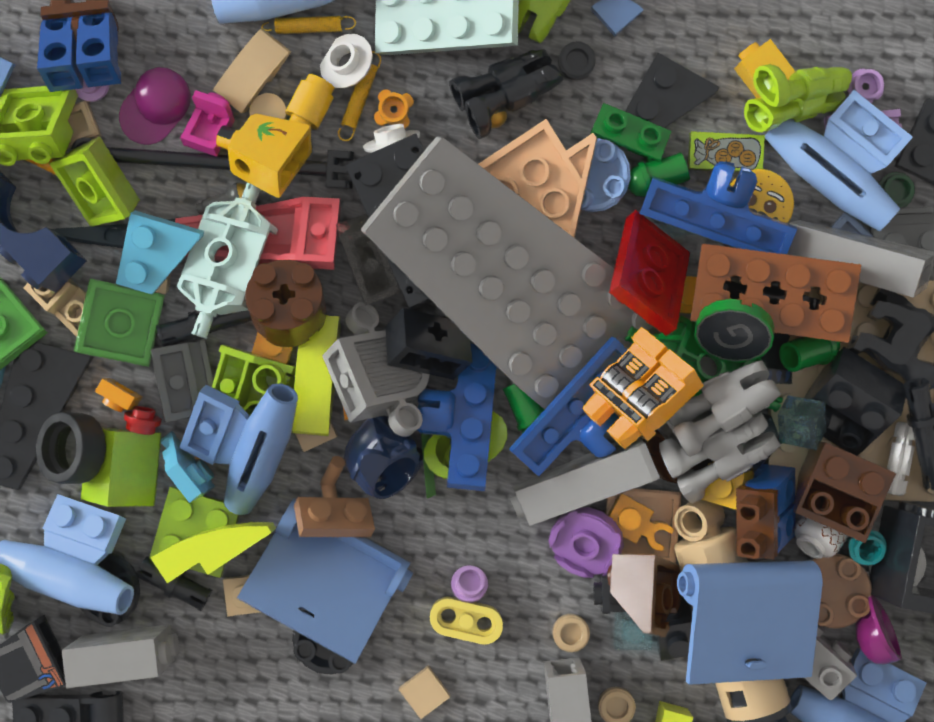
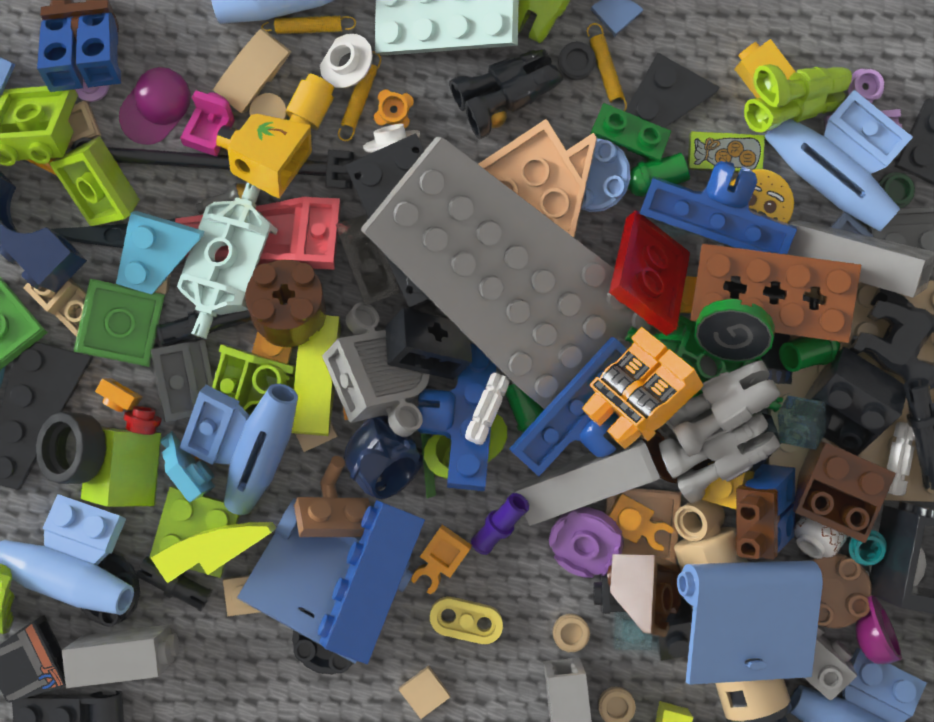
lavender plate [451,565,488,603] -> none
none -> blue brick [317,500,425,665]
none -> light orange plate [411,524,472,594]
none -> white axle [465,373,510,445]
none -> dark purple pin [471,493,529,555]
none -> yellow piece [587,23,627,111]

